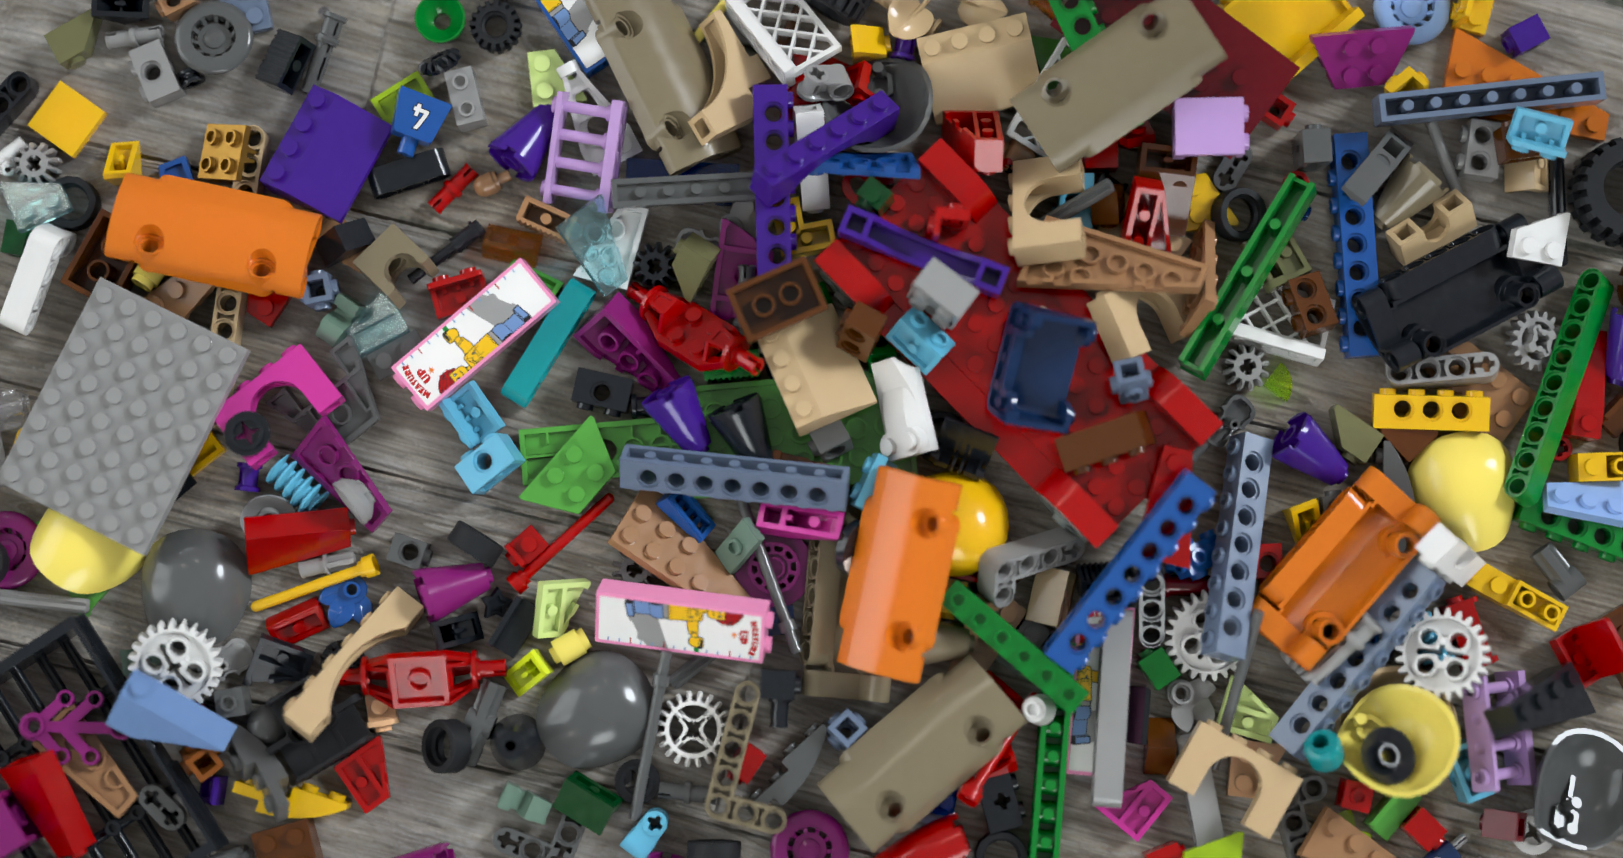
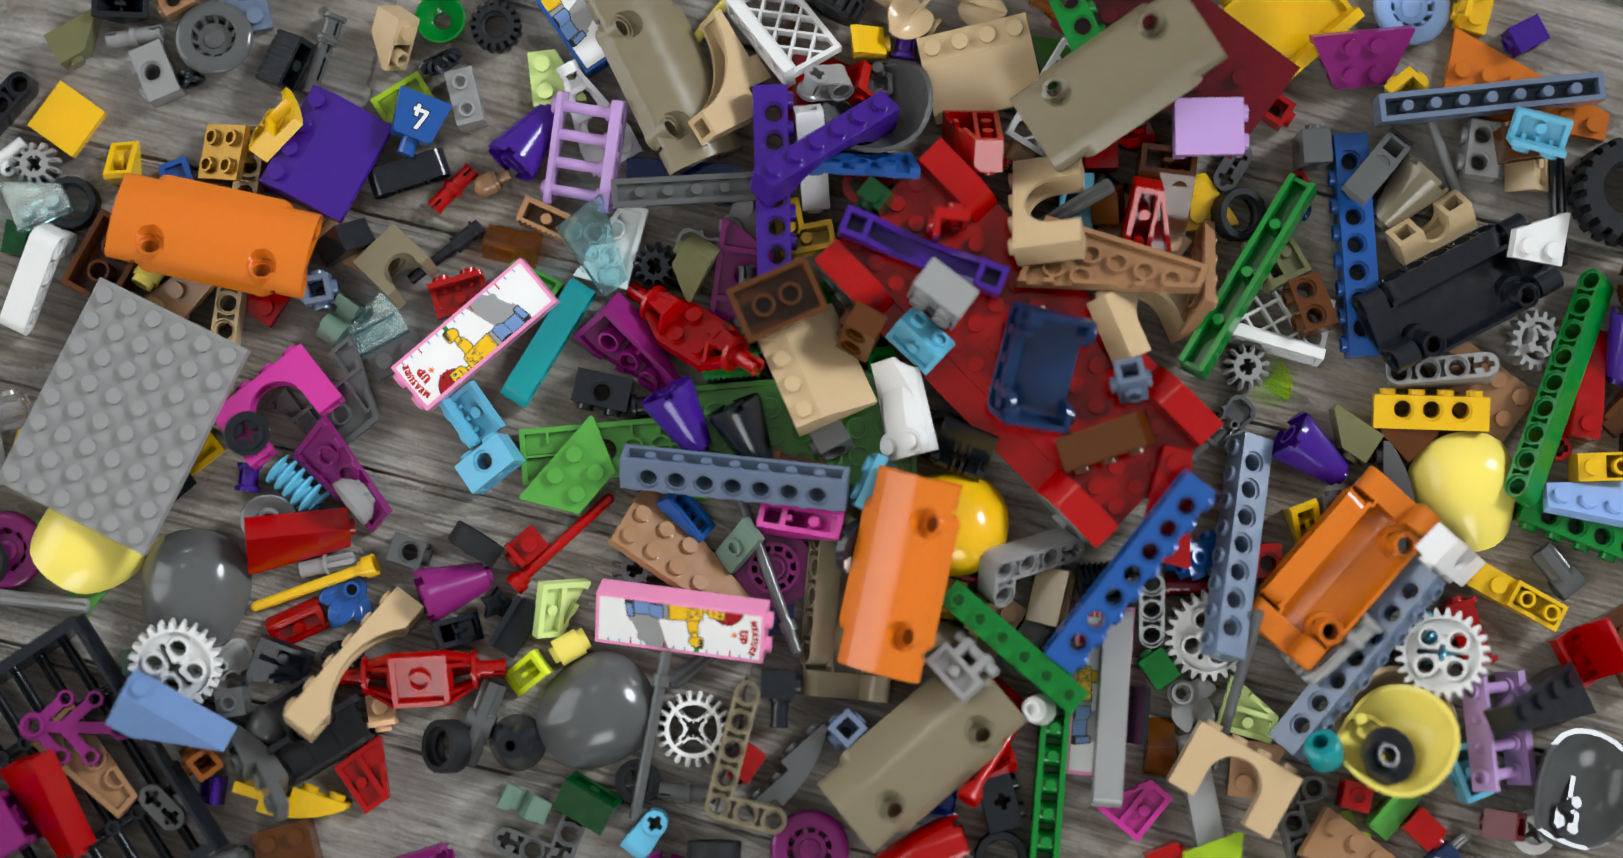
none -> yellow slope [249,87,303,162]
none -> tan slope [371,5,420,71]
none -> light grey plate [925,630,1000,704]

